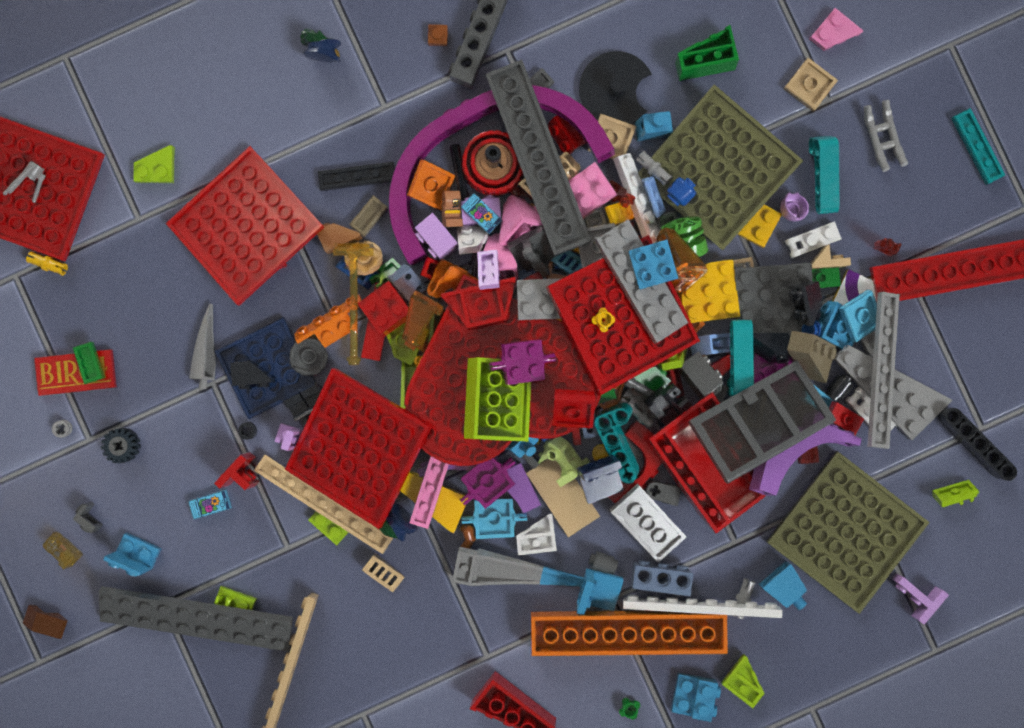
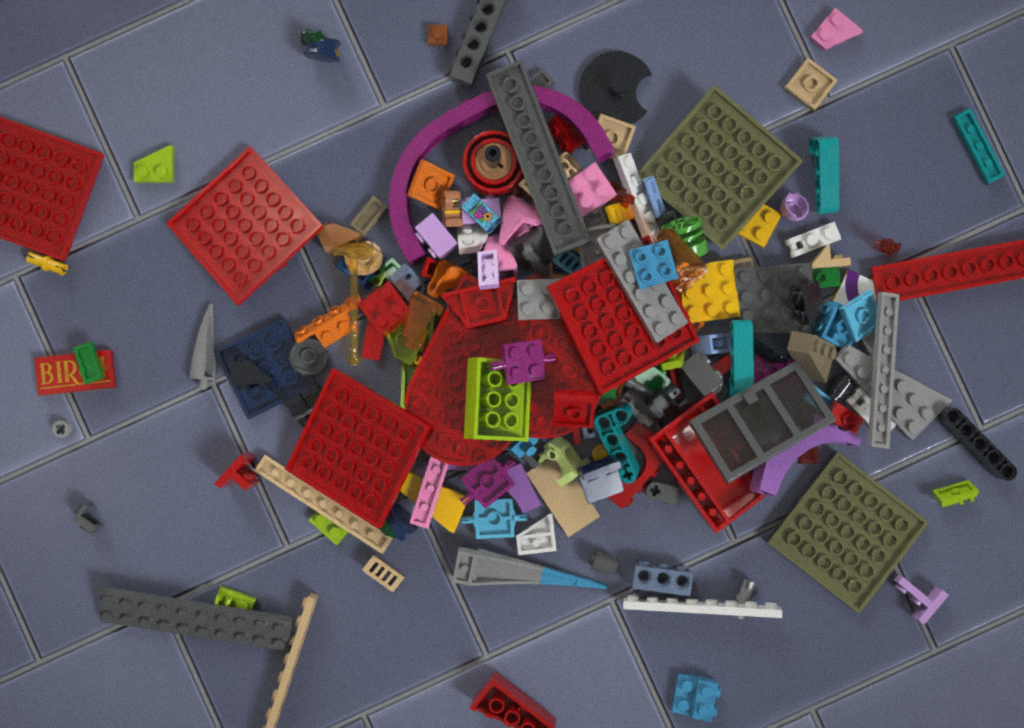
light grey plant [3,161,46,203] -> none
reddish brown slope [23,605,68,639] -> none
clear yellow leg [43,532,83,570] -> none
black wheel [101,428,141,463] -> none
dark azure bracket [103,533,161,577] -> none
tile [188,490,232,519] -> none
black bush [238,422,257,440] -> none
lavender bracket [275,423,303,451] -> none
black tile [318,161,395,191] -> none
black axle [450,144,469,200] -> none
dark orange arm [460,524,476,549] -> none
orange brick [531,610,728,656] -> none
dark azure bracket [577,568,624,615] -> none
yellow plate [591,308,615,332] -> none
plate [609,483,686,563] -> none
green plate [619,698,640,720] -> none
dark azure torso [635,111,673,141] -> none
light grey pin [636,151,672,186] -> none
blue head [667,177,696,206] -> none
green wedge [675,25,739,81] -> none
lime wing [721,654,765,708] -> none
dark azure torso [758,561,807,610] -> none
blue plate [802,320,821,336] -> none
light grey piece [863,100,908,172] -> none

